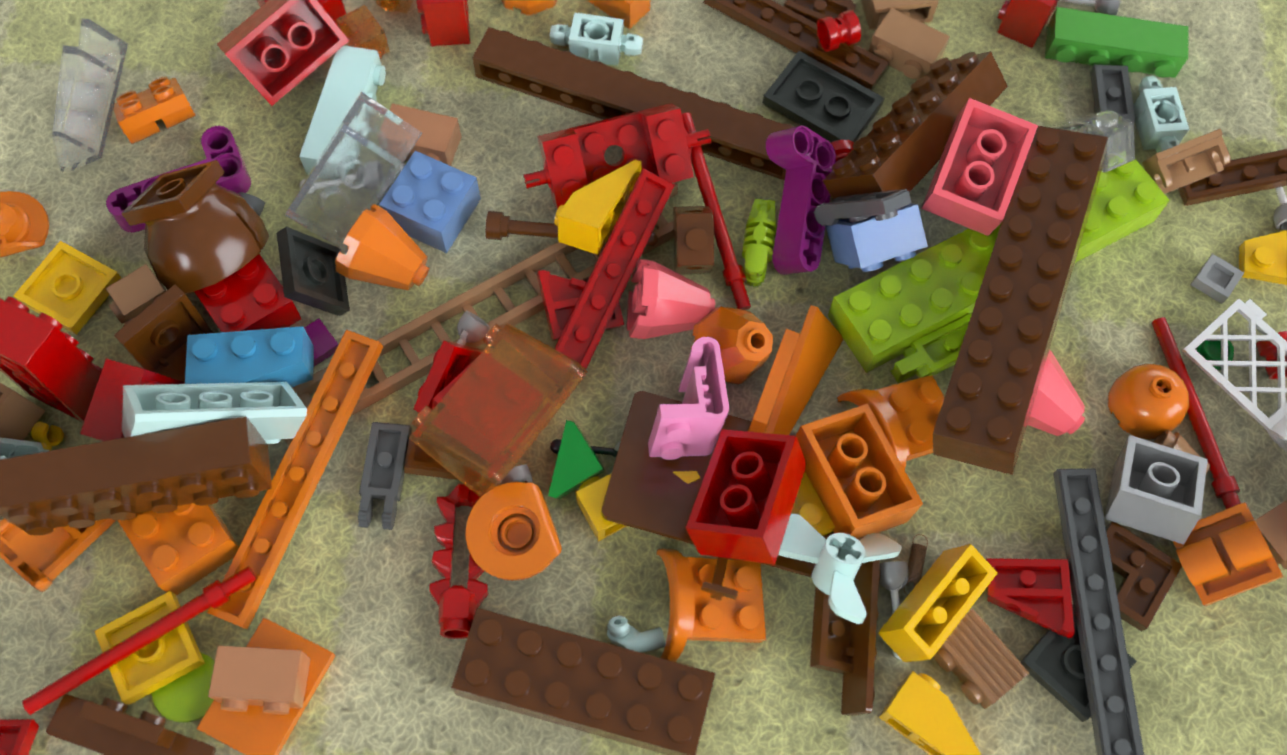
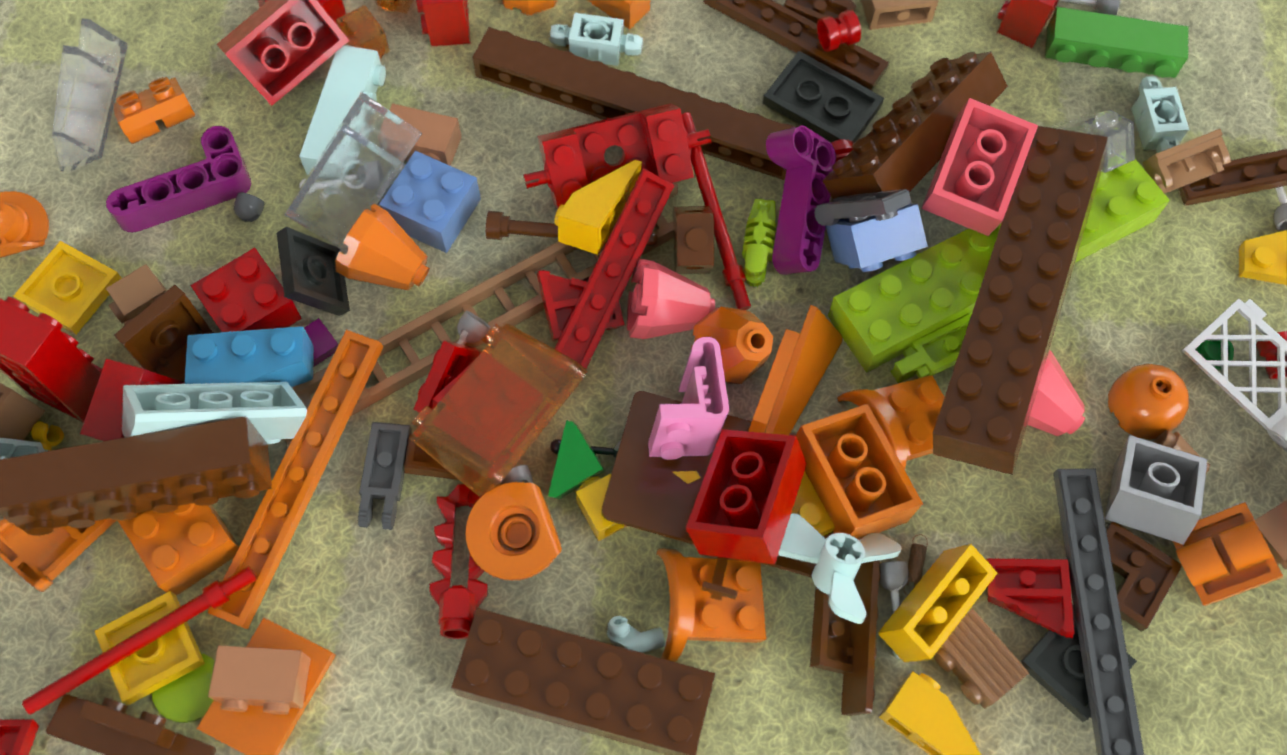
reddish brown plate [121,160,269,293] -> none
medium nougat brick [869,8,950,80] -> none
dark grey hinge [1090,65,1135,150] -> none
red bar [1152,317,1241,509] -> none
light grey plate [1190,253,1244,304] -> none

